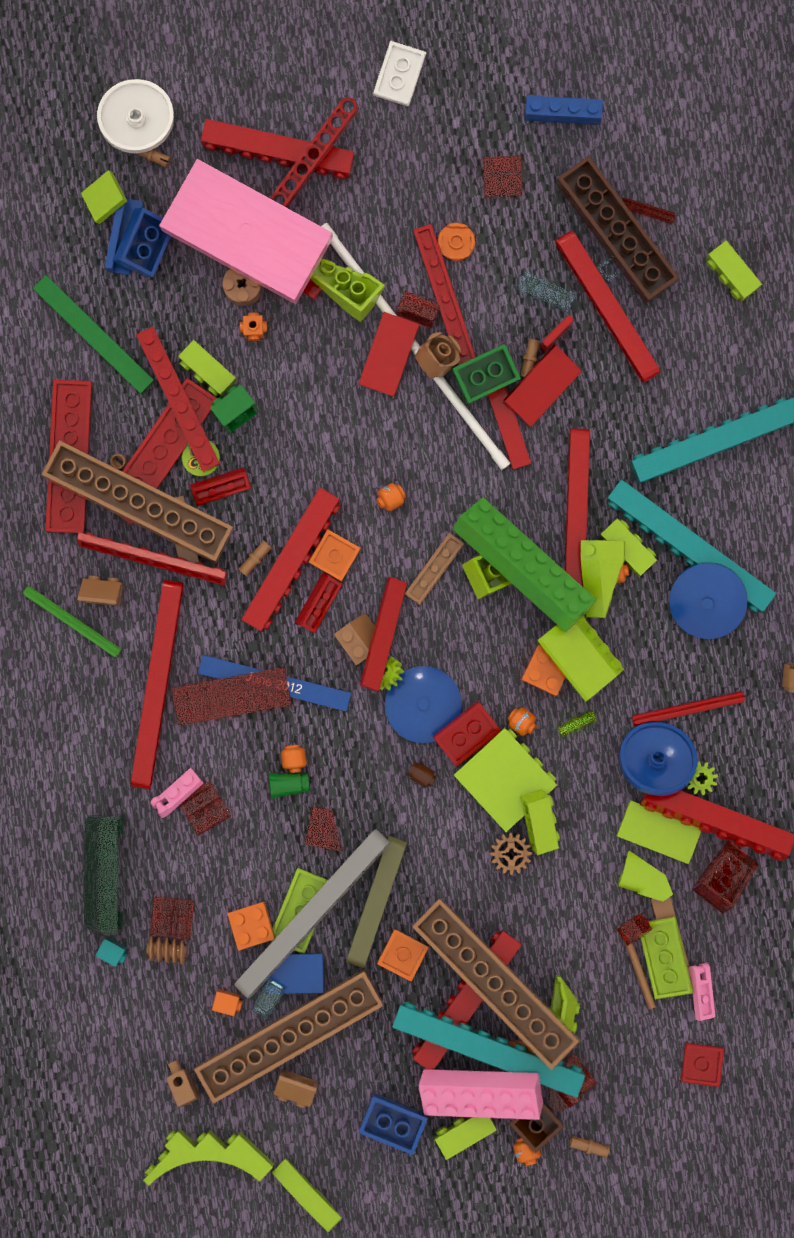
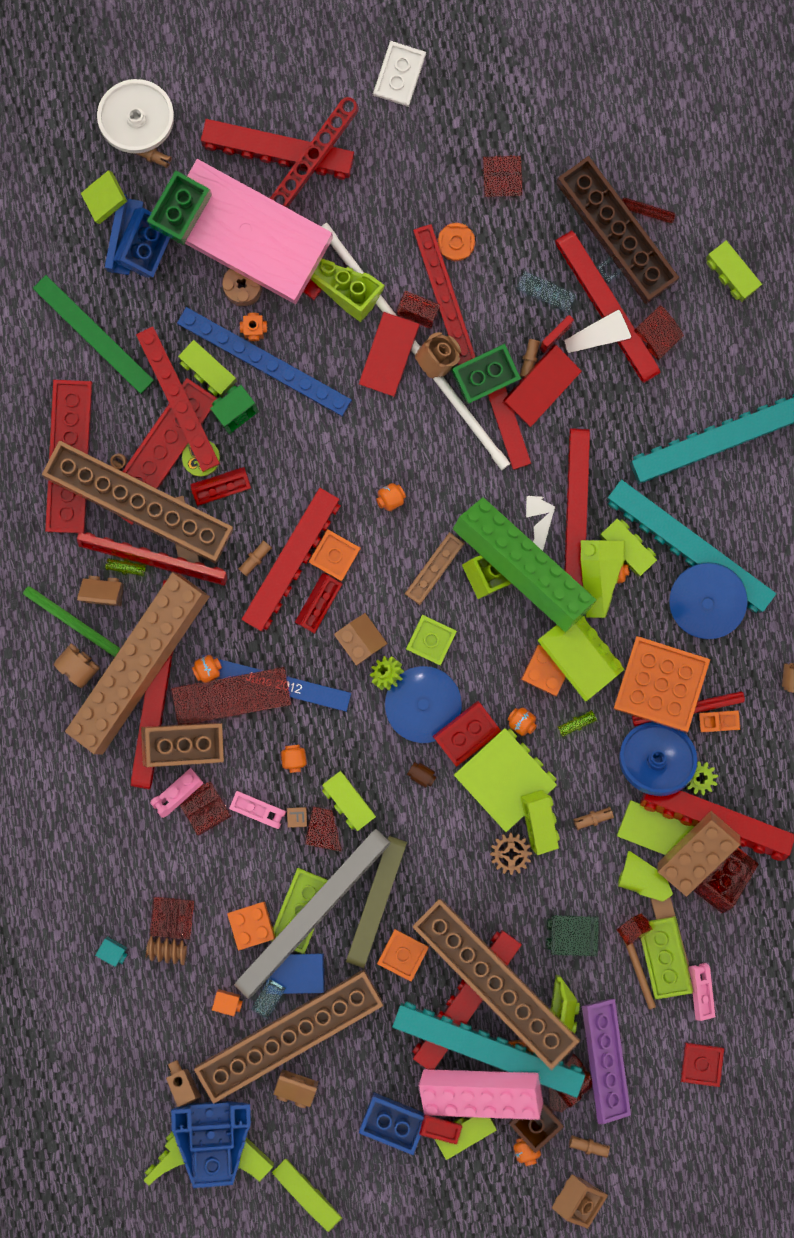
clear green windscreen [84,814,124,935] -> none
green plant [269,773,309,799] -> none
red tile [360,577,407,692] -> none
blue brick [524,95,603,125] -> none
none -> medium nougat brick [53,643,100,688]
none -> medium nougat brick [65,572,210,755]
none -> clear neon green pin [105,558,146,577]
none -> medium nougat brick [141,723,224,767]
none -> green brick [147,170,212,245]
none -> blue wedge [171,1101,251,1188]
none -> blue plate [177,307,352,417]
none -> orange head [192,655,222,683]
none -> bright pink plate [229,791,287,829]
none -> medium nougat tile [287,807,307,827]
none -> lime brick [322,771,376,831]
none -> lime tile [406,615,457,666]
none -> red tile [419,1115,463,1145]
none -> white sticker [526,496,555,551]
none -> clear green panel [546,914,599,956]
none -> medium nougat slope [552,1175,608,1229]
none -> white sticker [565,310,631,353]
none -> medium nougat pin [573,807,614,831]
none -> medium lavender plate [582,999,631,1124]
none -> orange plate [613,636,710,733]
none -> clear red slope [634,305,684,361]
none -> medium nougat brick [658,811,741,897]
none -> orange slope [699,710,741,732]

